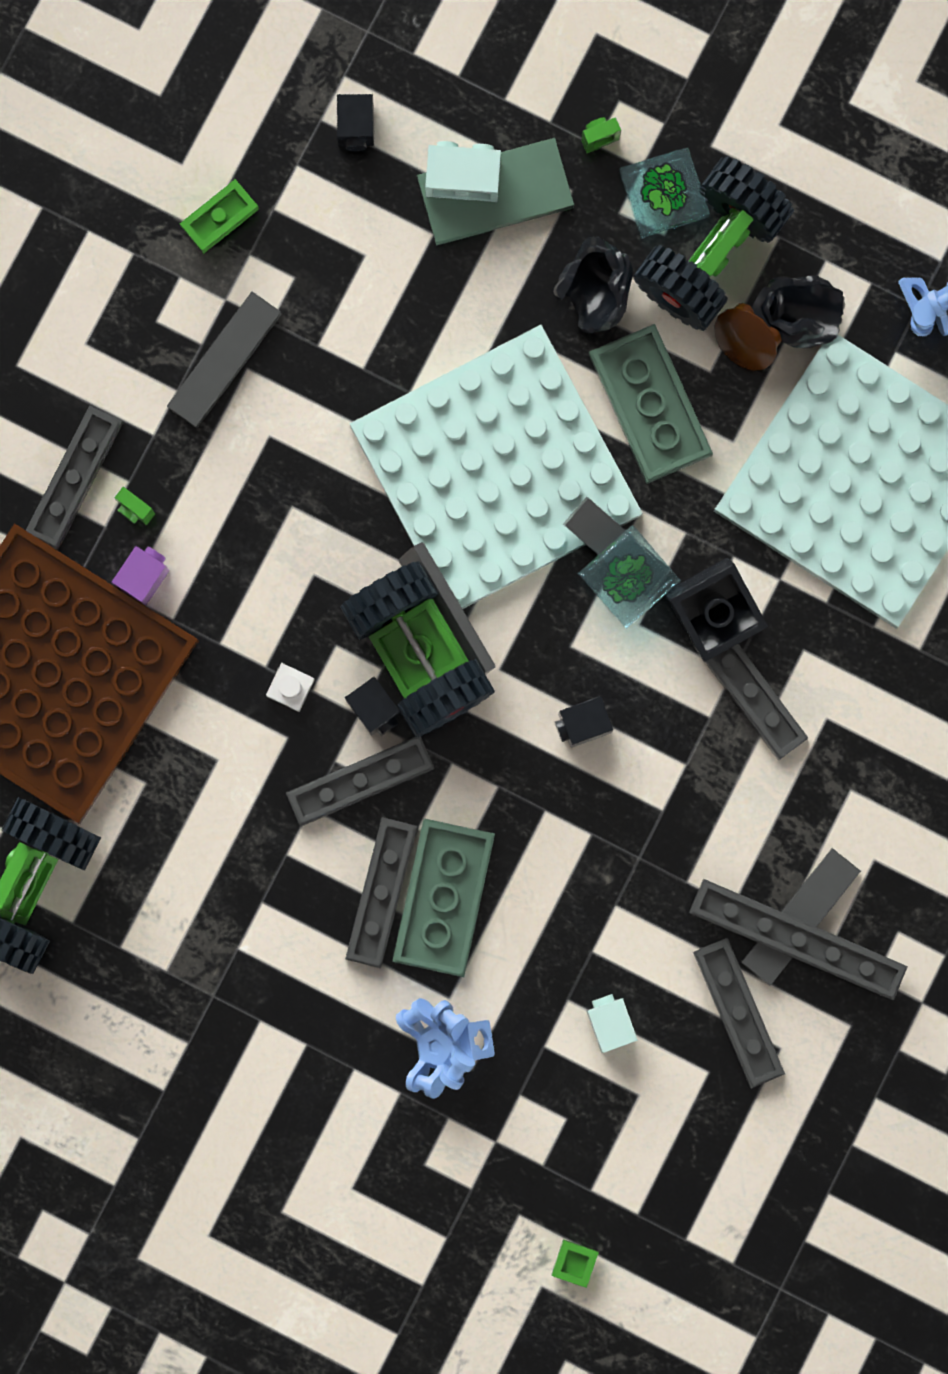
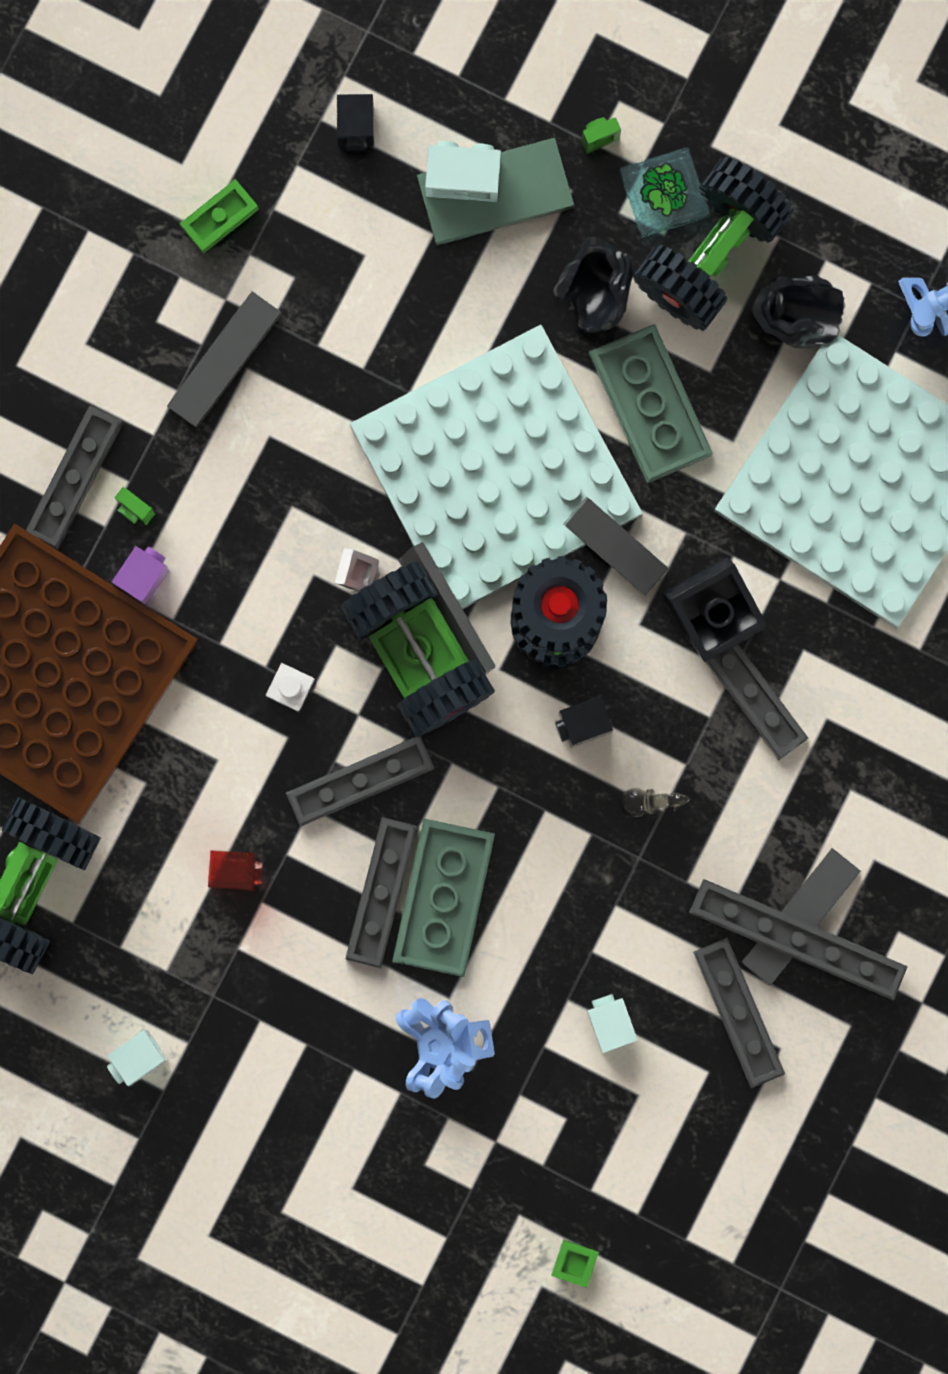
black brick [345,676,401,736] -> none
clear light blue tile [578,525,681,629] -> none
reddish brown dish [714,303,781,371] -> none
none -> light aqua brick [107,1030,168,1086]
none -> clear red brick [208,850,263,891]
none -> white plate [335,548,379,592]
none -> black plate [510,556,607,667]
none -> clear smoke bar [621,788,690,817]

